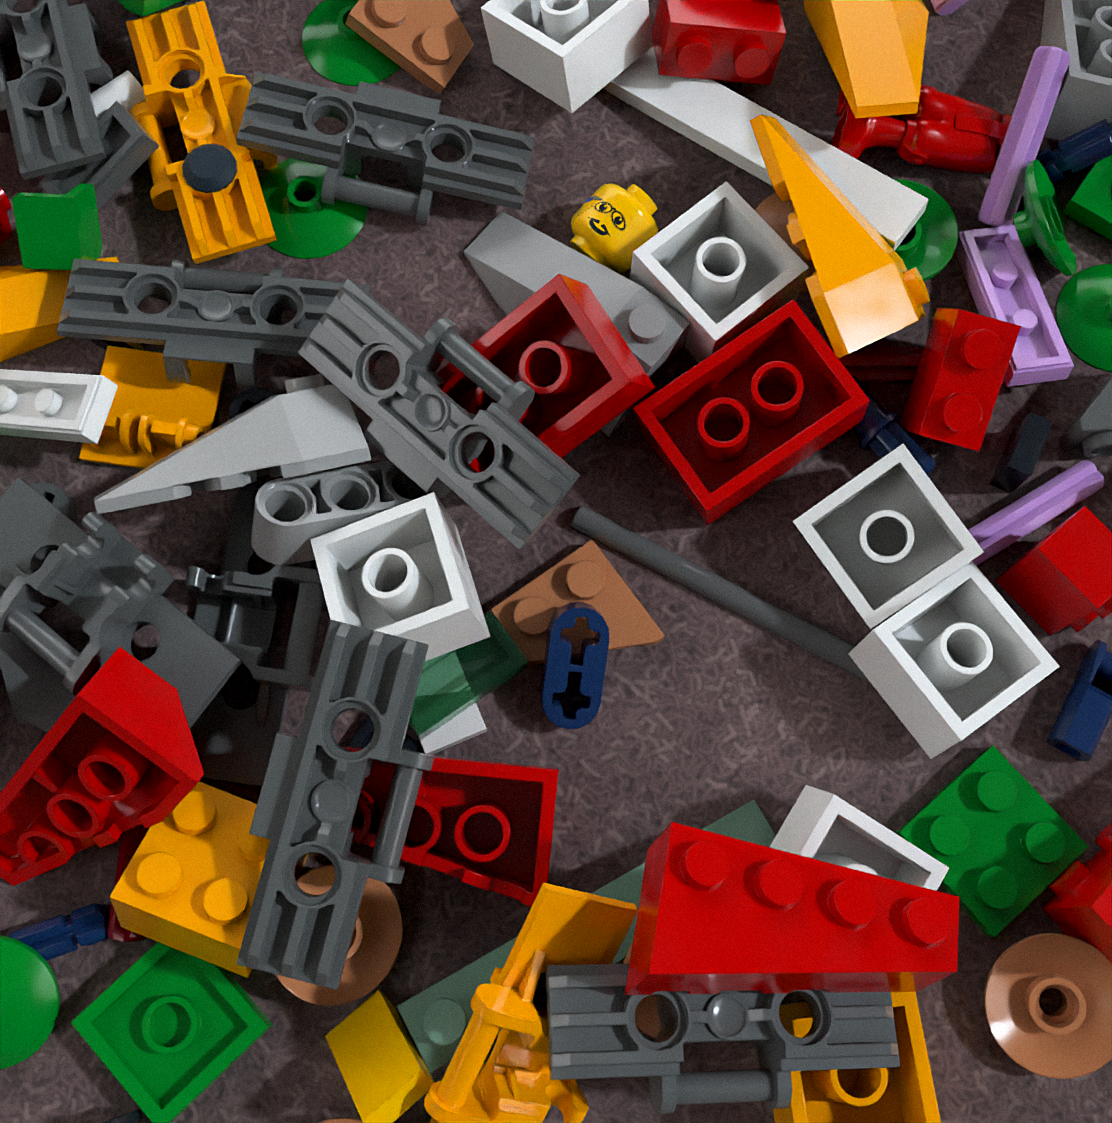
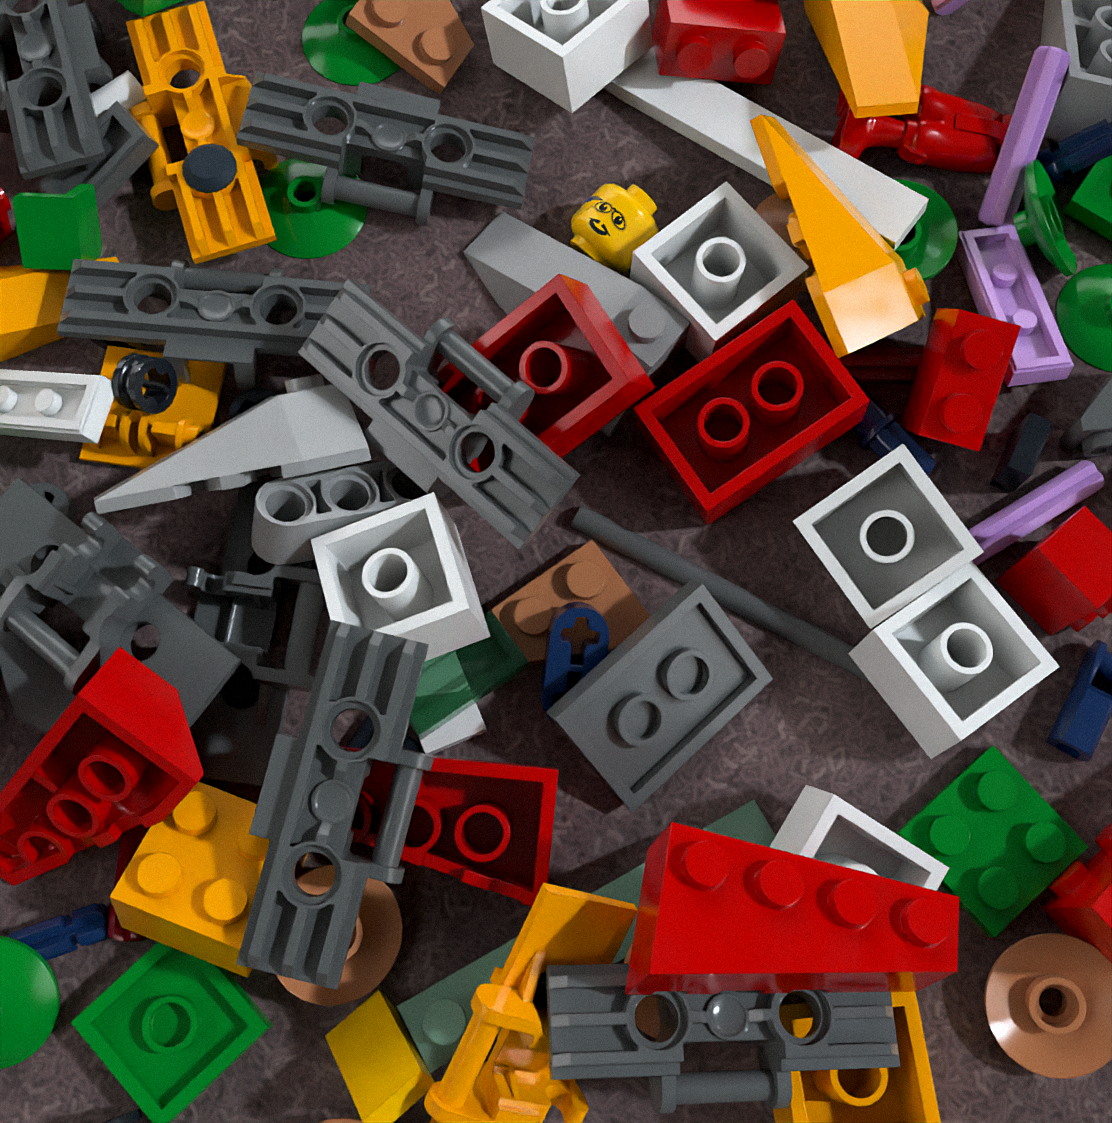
none -> black bush [112,353,178,414]
none -> dark grey plate [546,579,773,812]

